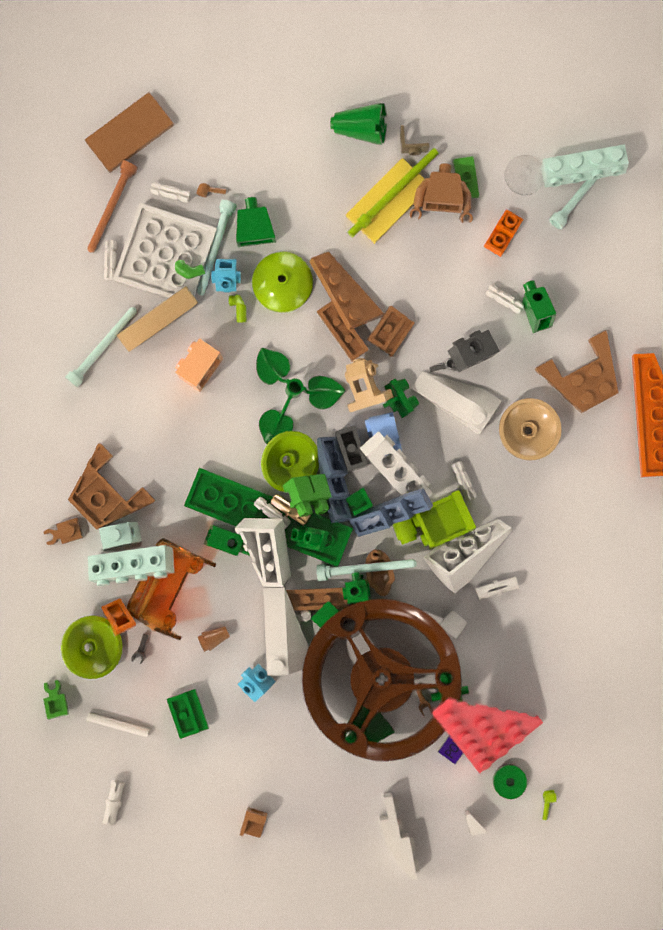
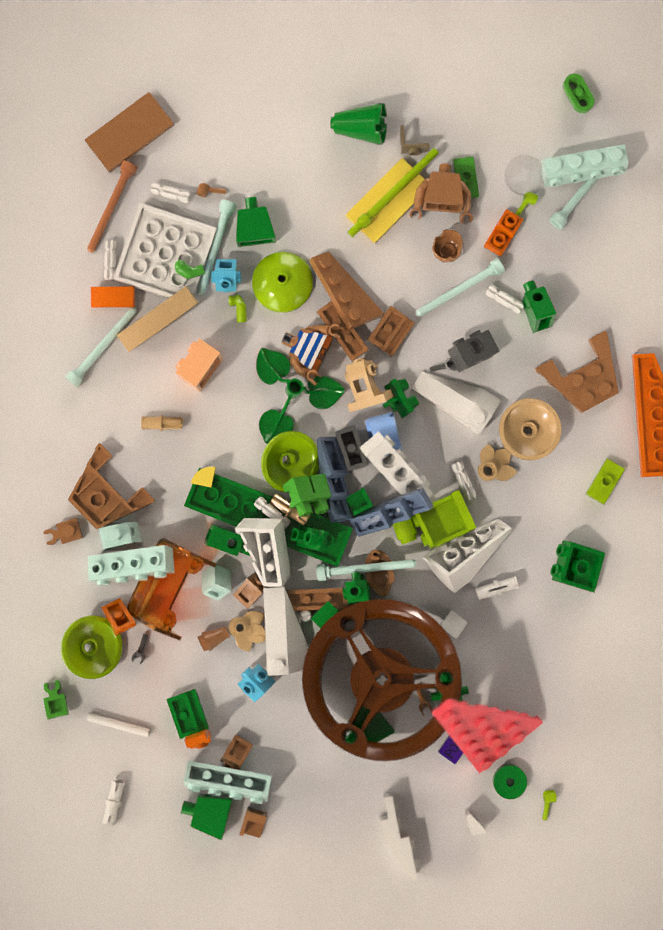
none -> orange slope [91,287,135,308]
none -> tan axle [141,415,183,431]
none -> green torso [181,794,232,840]
none -> light aqua brick [184,761,272,804]
none -> orange slope [185,729,211,749]
none -> light yellow tile [191,467,216,488]
none -> light aqua panel [202,563,231,601]
none -> medium nougat bracket [220,734,253,770]
none -> tan plate [229,611,266,652]
none -> medium nougat bracket [233,572,269,609]
none -> torso [281,324,343,385]
none -> light aqua piece [416,258,505,317]
none -> medium nougat hair [432,229,464,263]
none -> tan plate [478,444,517,481]
none -> lime hand [515,192,538,216]
none -> green plate [550,540,605,593]
none -> bright green plate [563,74,594,114]
none -> lime plate [585,459,625,505]

